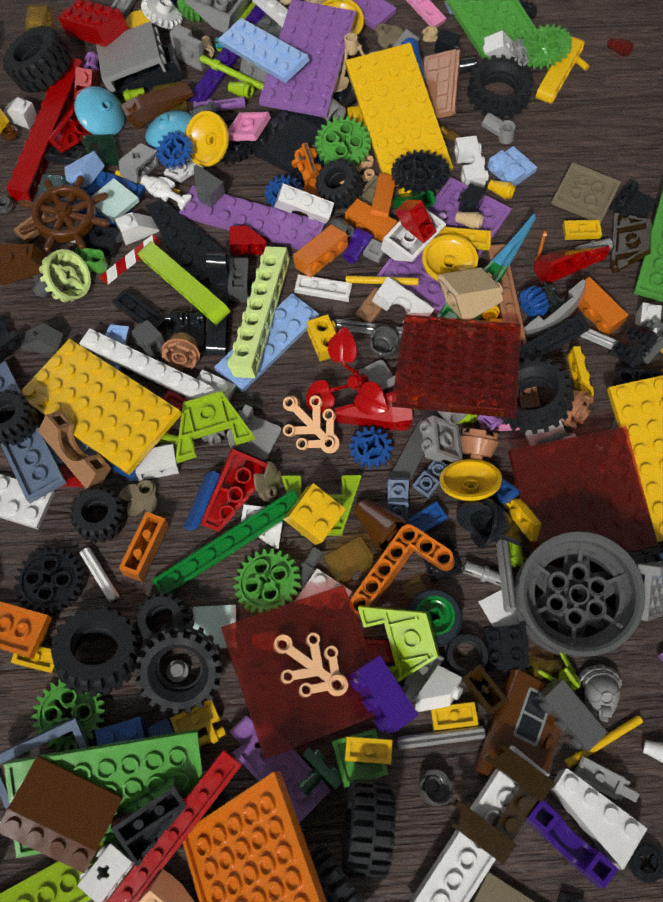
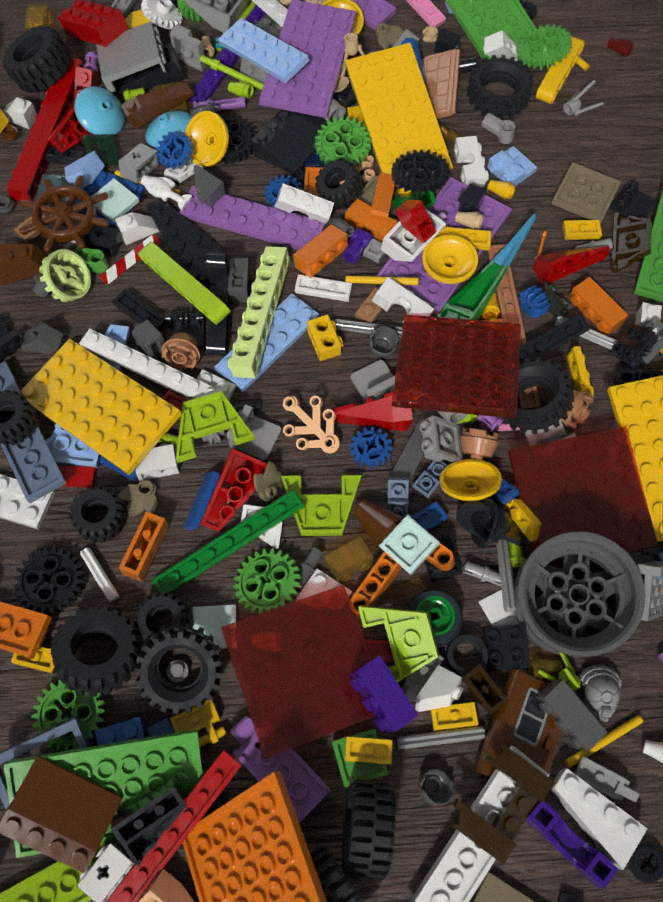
medium nougat arch [38,410,111,488] -> none
bright pink plate [228,112,271,141] -> none
red slope [229,226,266,256] -> none
light nougat plant [273,633,348,697] -> none
yellow brick [283,483,346,545] -> none
orange hips [291,143,322,181] -> none
clear green plate [297,748,342,796] -> none
red plant [306,327,389,415] -> none
tan slope [438,267,503,323] -> none
light grey axle [512,38,529,66] -> none
light grey slope [524,279,586,337] -> none
none -> light aqua tile [379,515,440,575]
none -> light grey plant [563,80,604,116]

